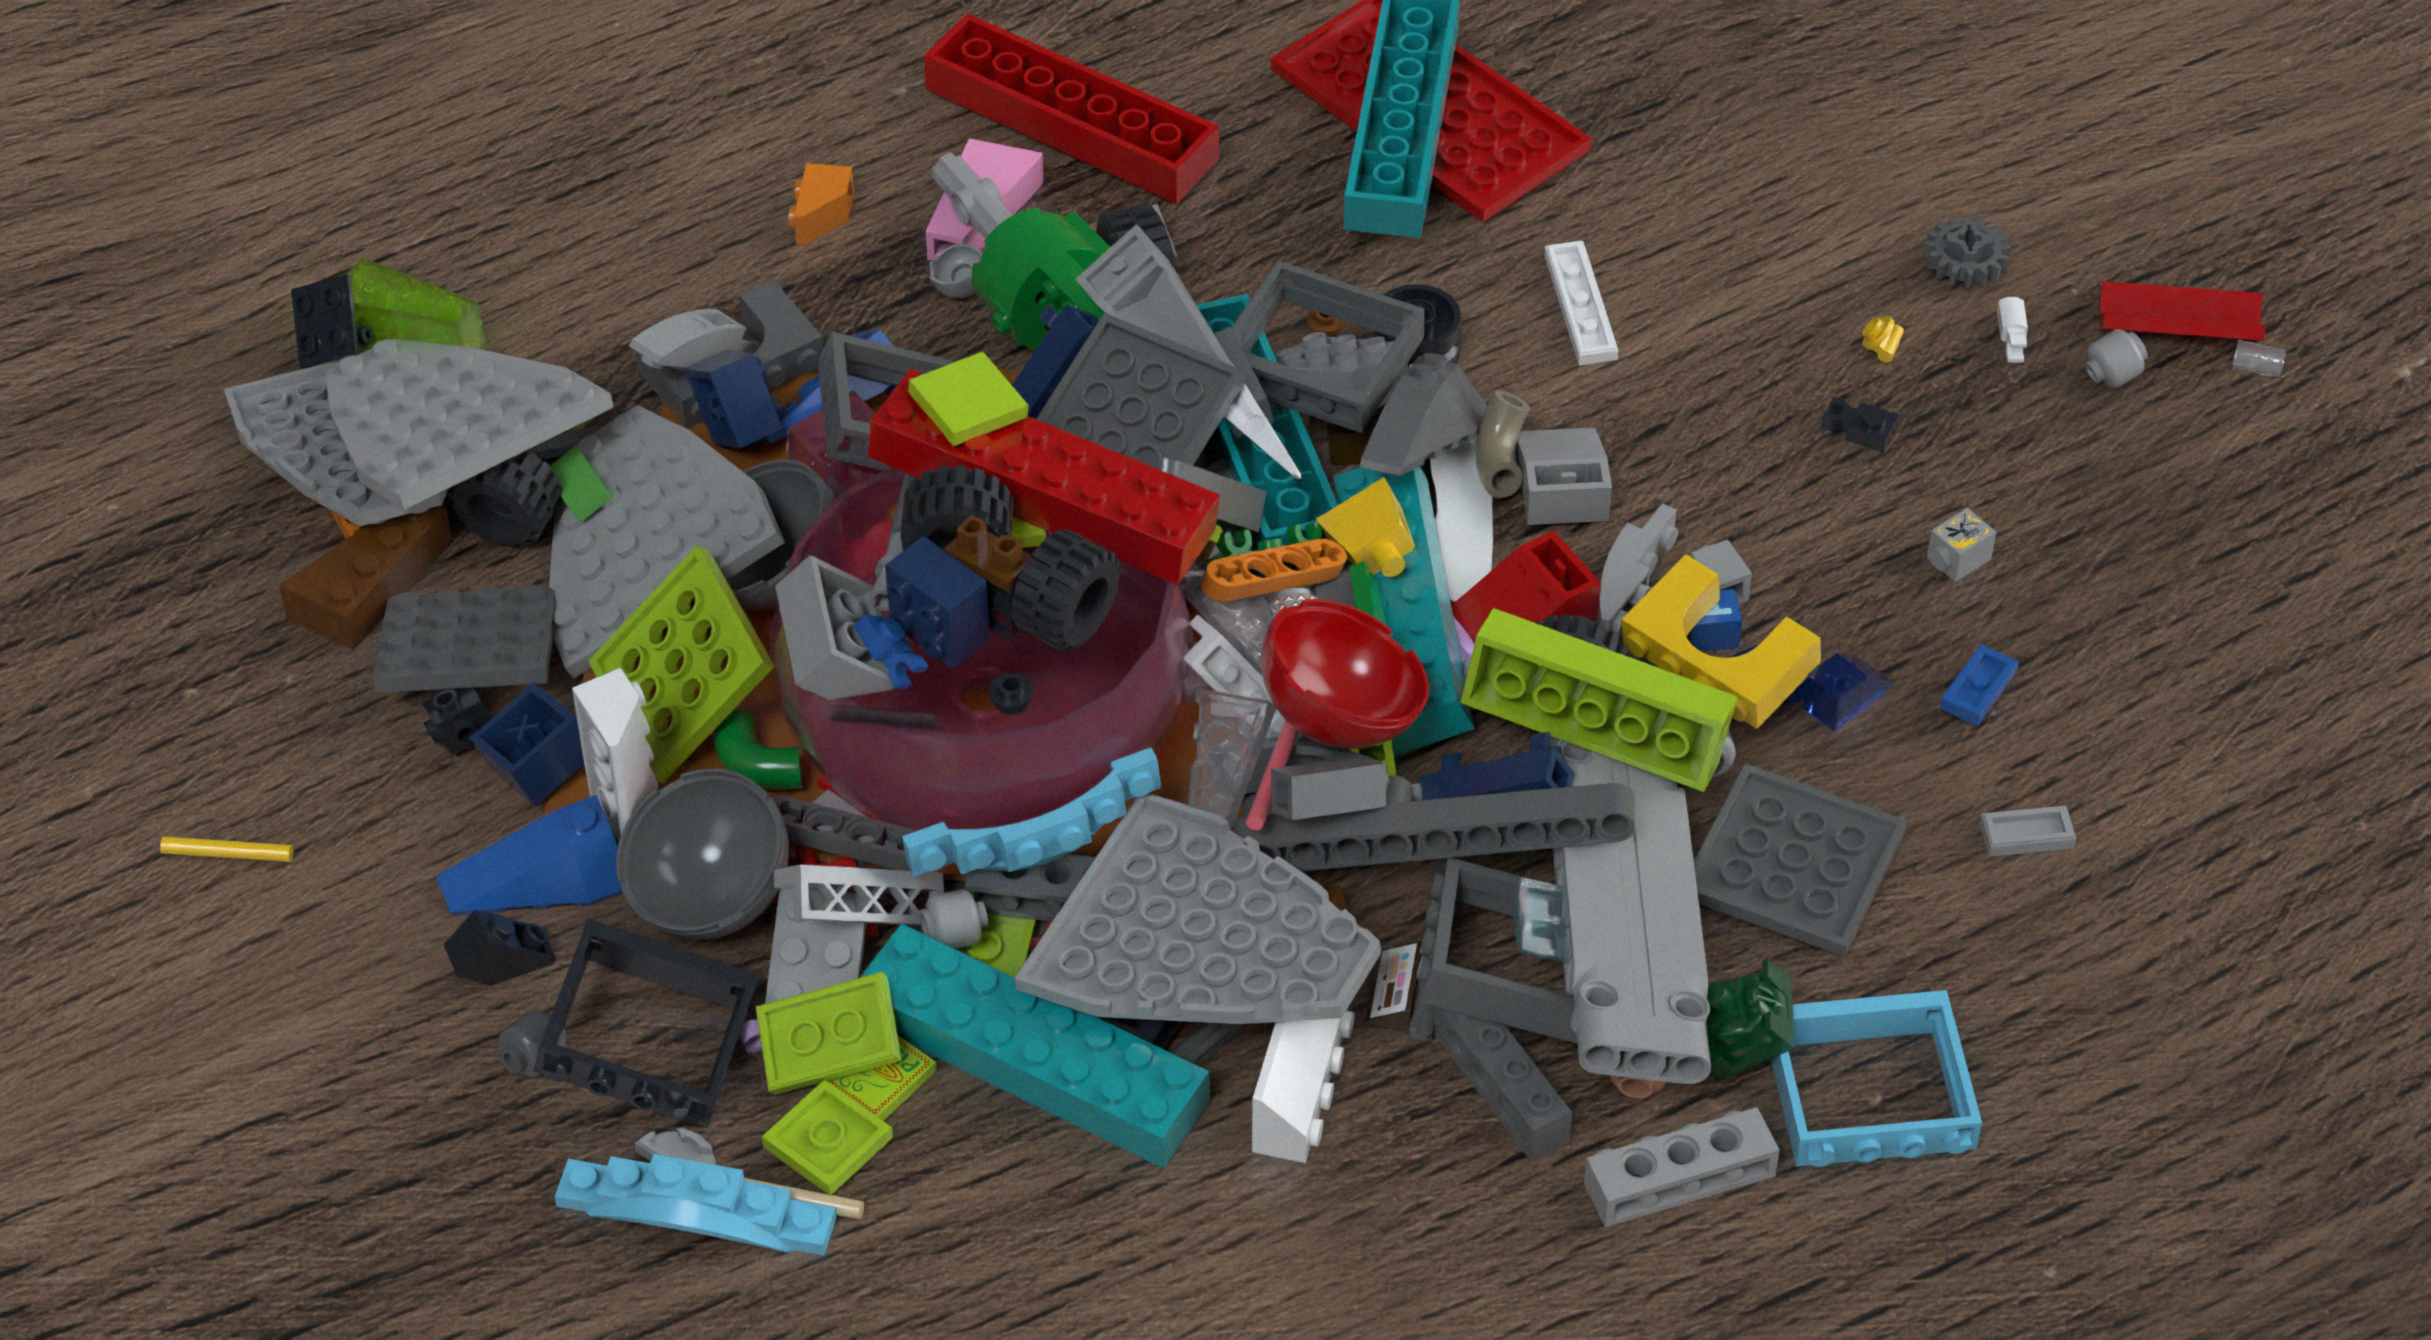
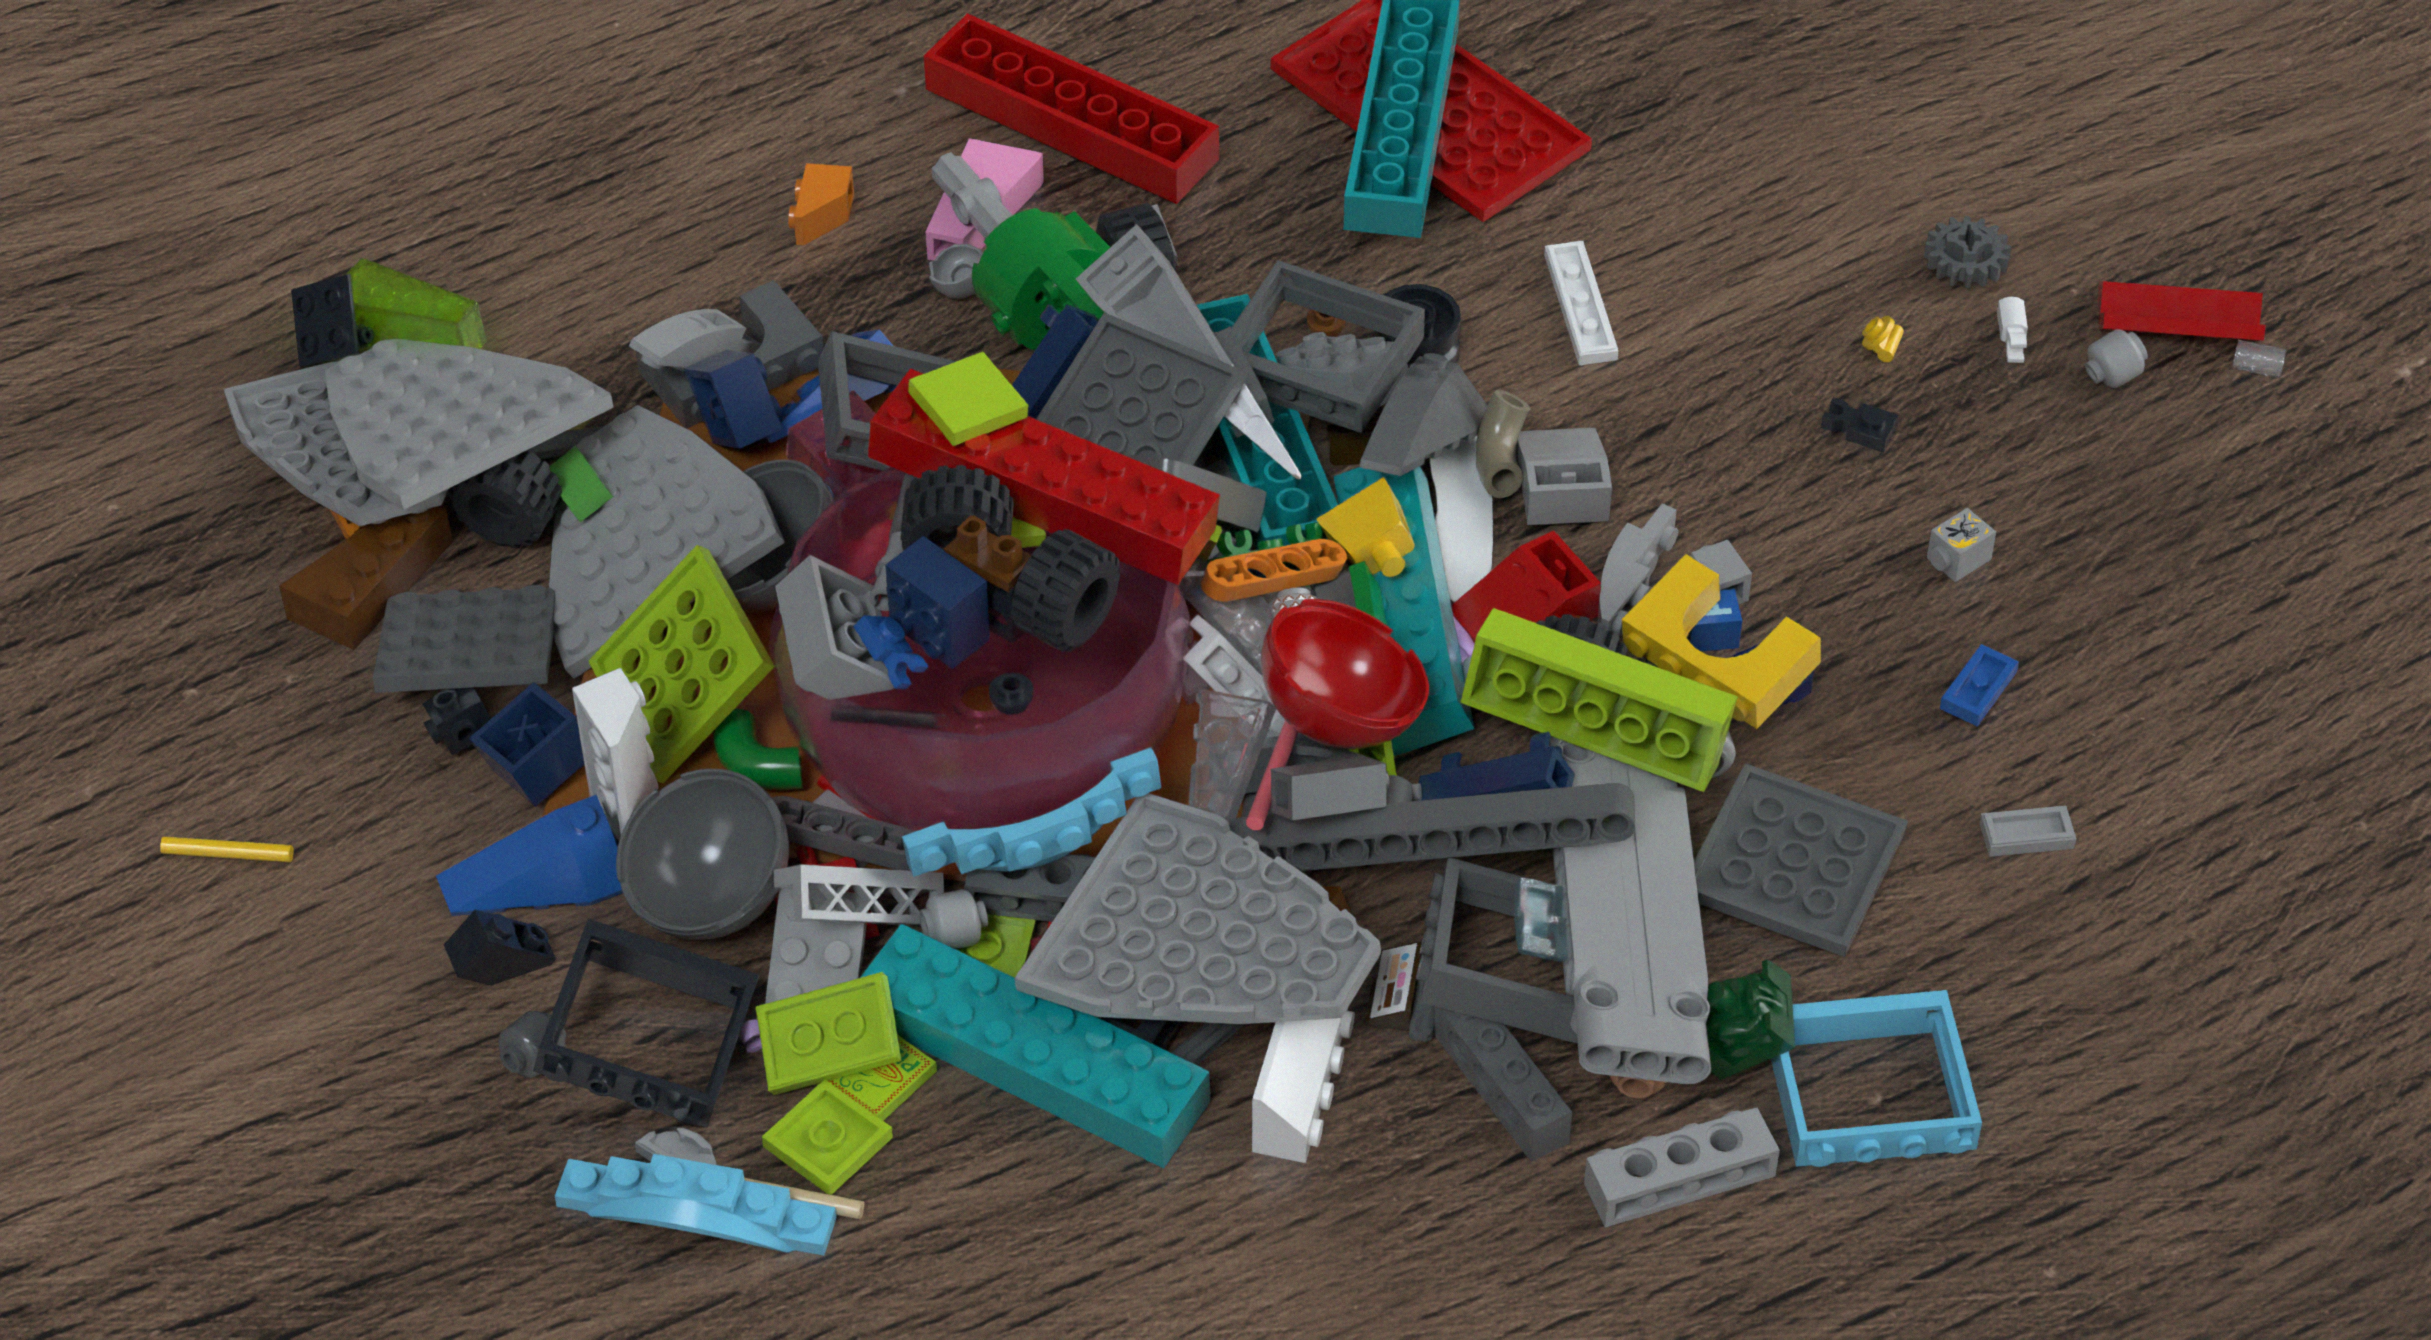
clear blue slope [1803,653,1893,732] -> none

